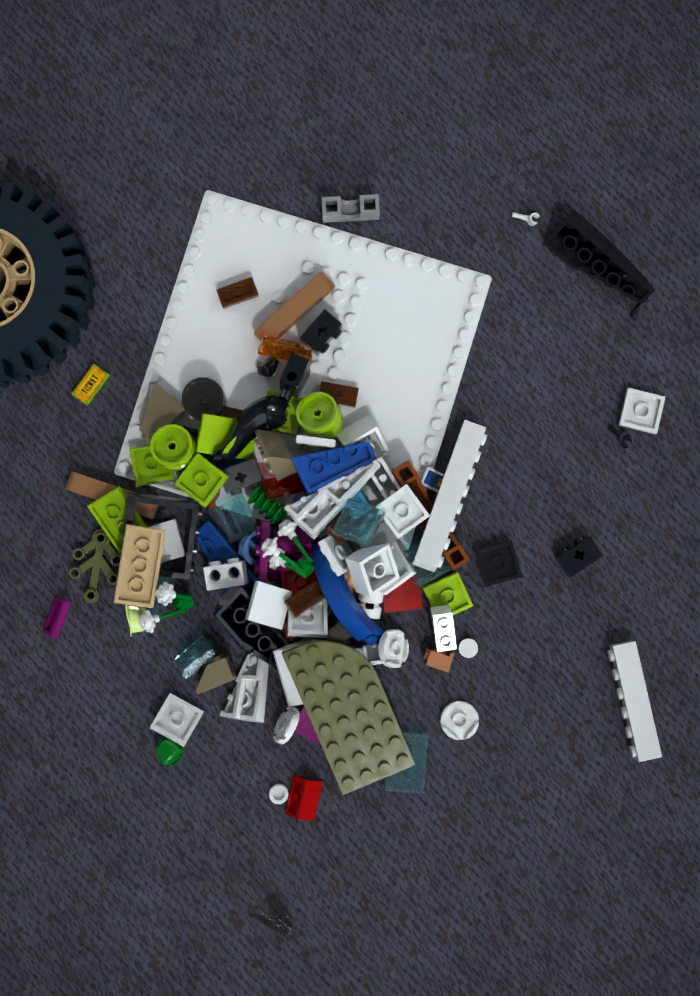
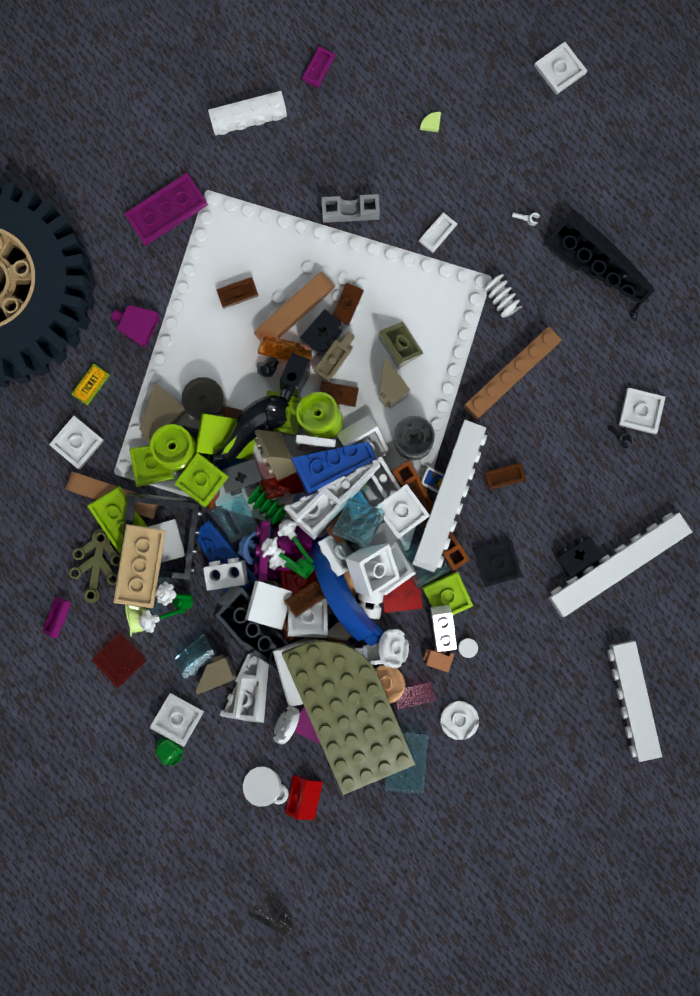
none -> white plate [49,416,104,470]
none -> clear red plate [91,633,147,688]
none -> magenta torso [111,305,160,349]
none -> magenta plate [124,173,208,246]
none -> white brick [208,91,287,135]
none -> white tile [243,767,282,807]
none -> magenta plate [302,46,336,89]
none -> dark tan hinge [314,331,355,383]
none -> reddish brown plate [333,283,364,326]
none -> light nougat tile [375,665,405,703]
none -> olive slope [378,322,423,369]
none -> dark tan slope [379,359,410,409]
none -> dark grey wheel [394,416,435,461]
none -> clear pink plate [396,681,436,710]
none -> white tile [419,212,457,253]
none -> yellowish green tile [420,112,441,132]
none -> medium nougat arch [463,326,562,421]
none -> reddish brown plate [484,462,526,490]
none -> white piece [485,274,523,318]
none -> white plate [534,42,587,95]
none -> white brick [548,512,692,617]

